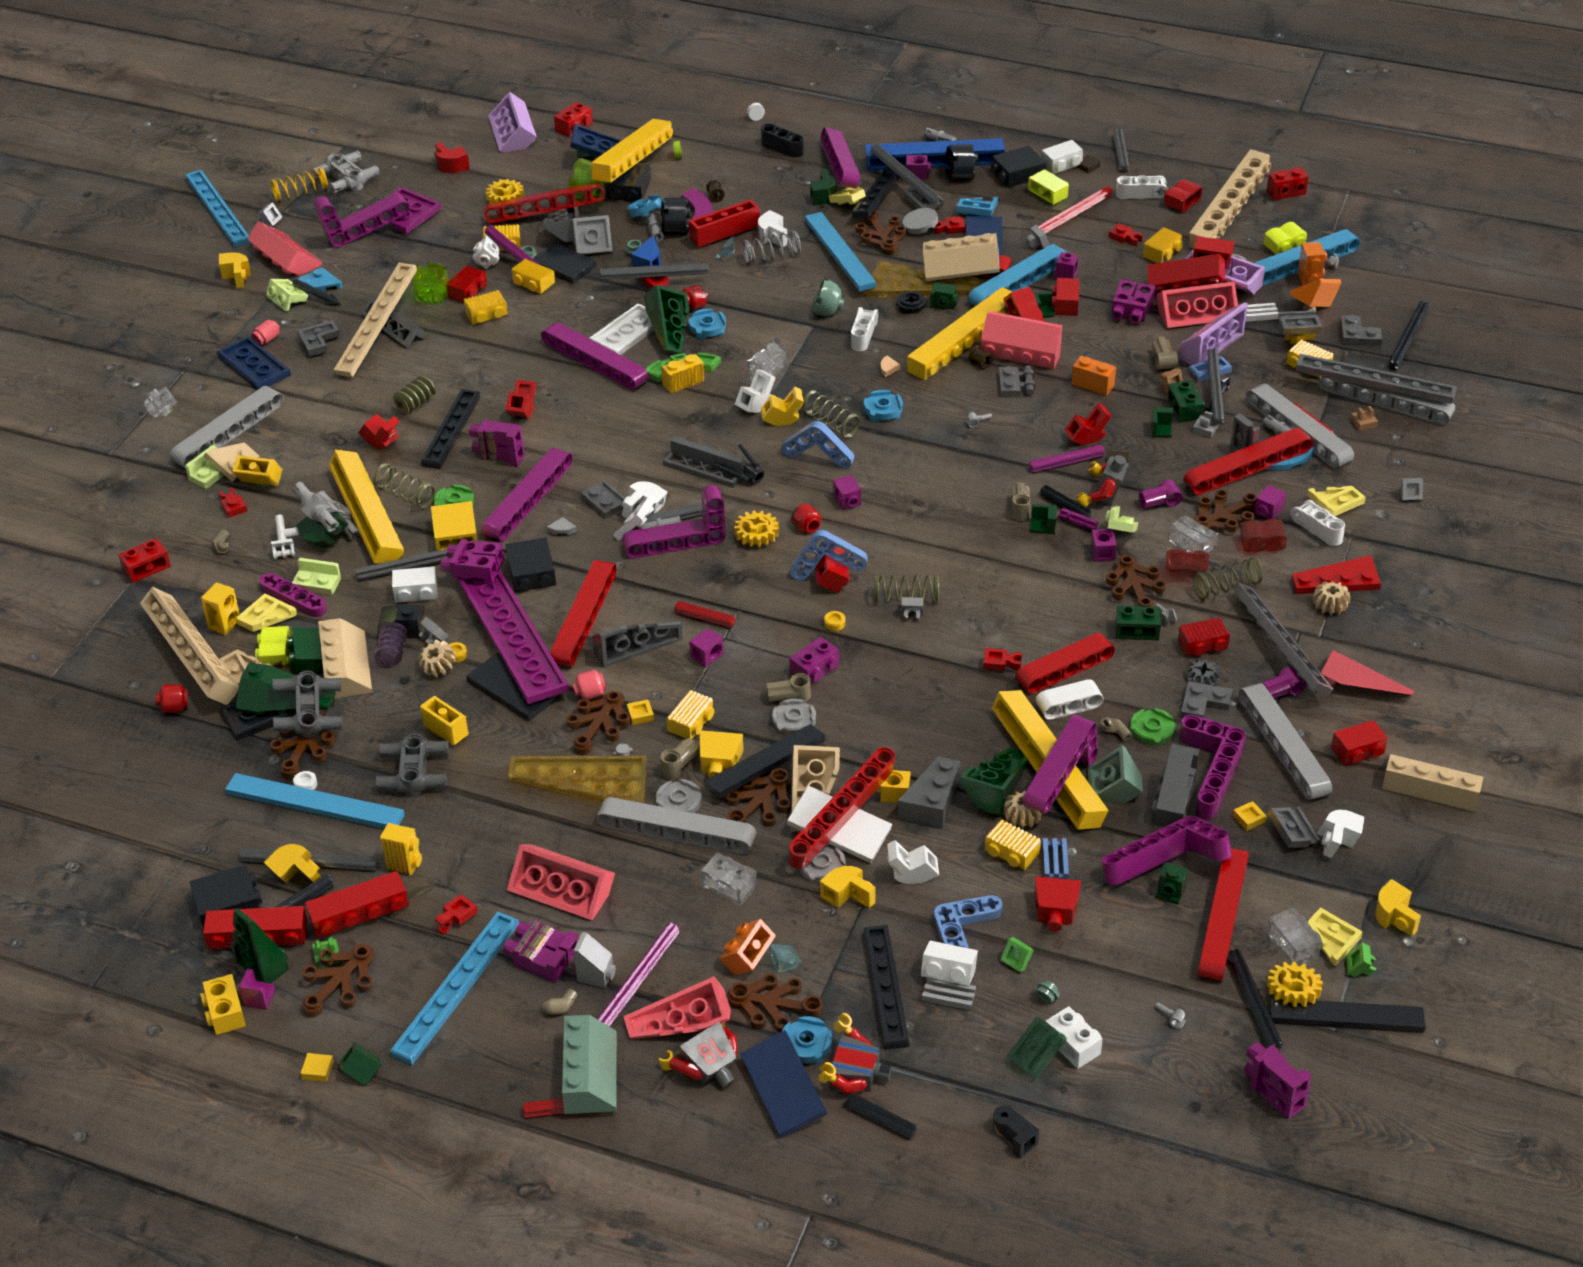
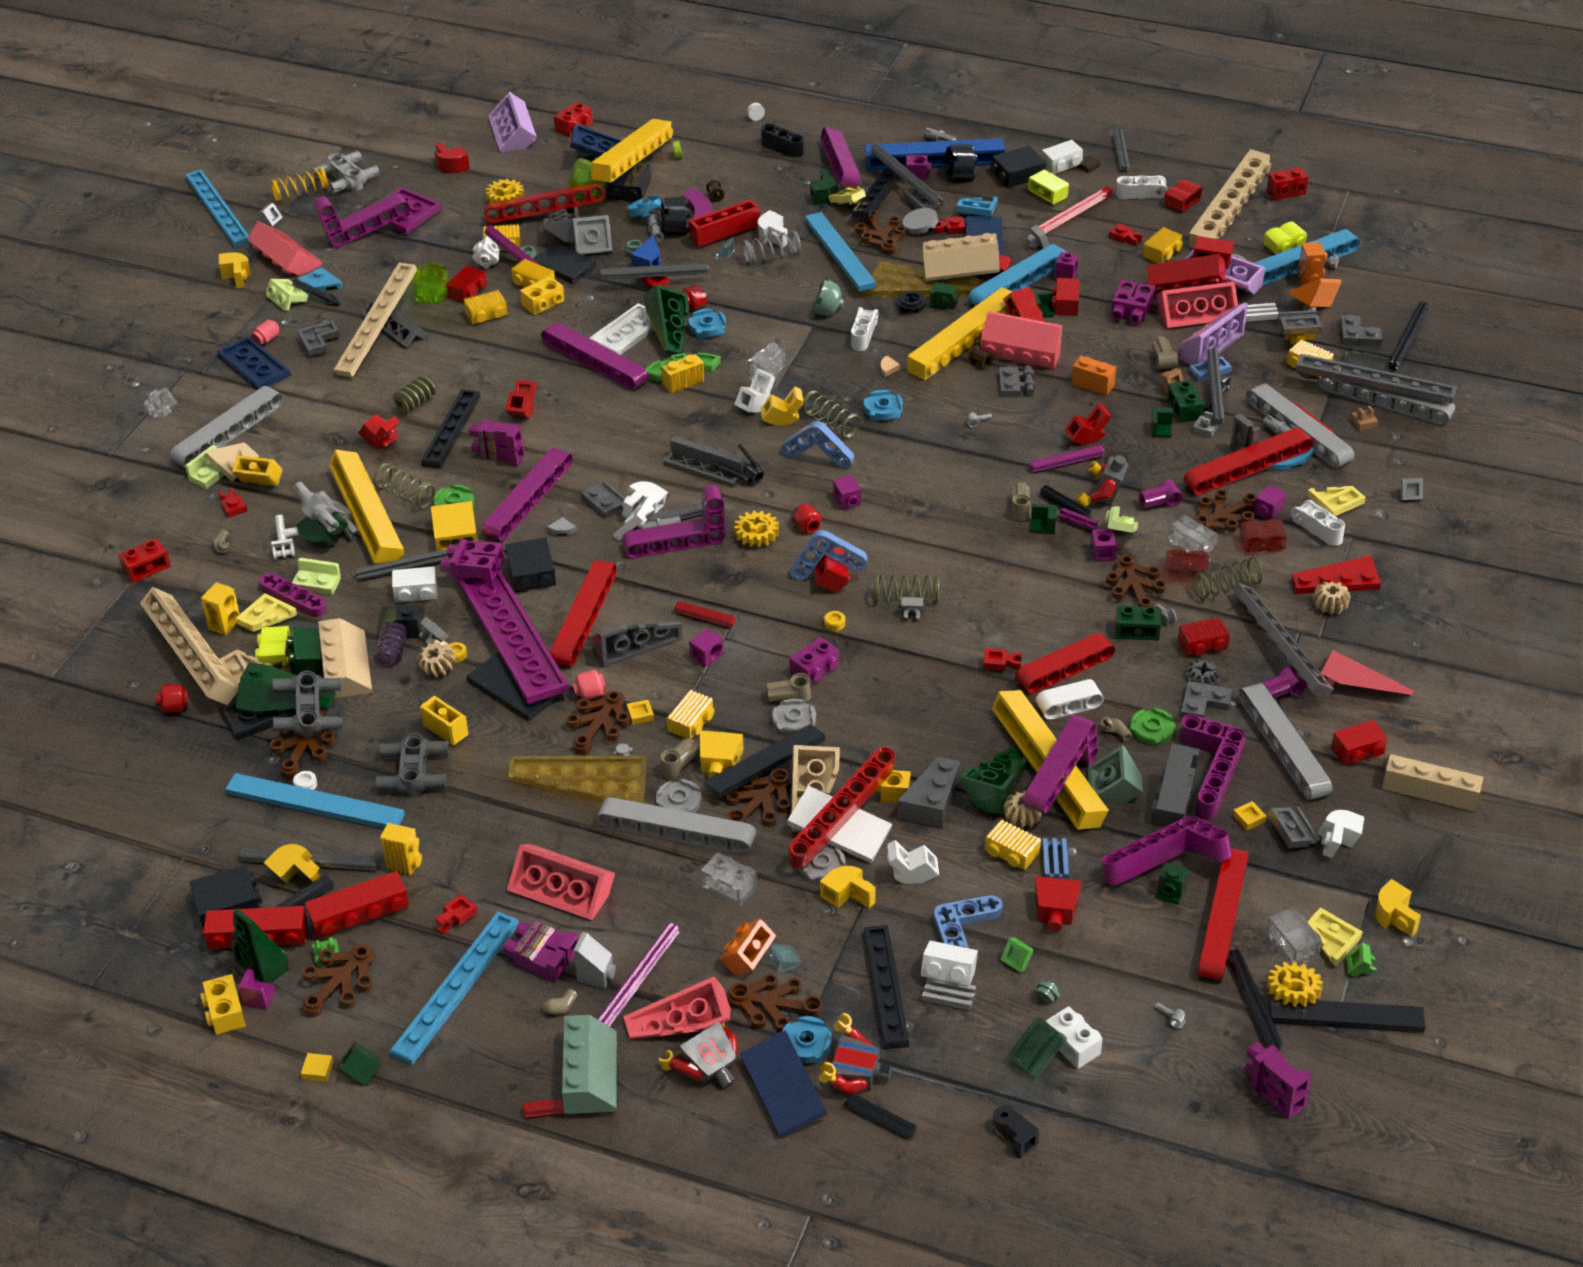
none -> yellow brick [520,276,564,315]

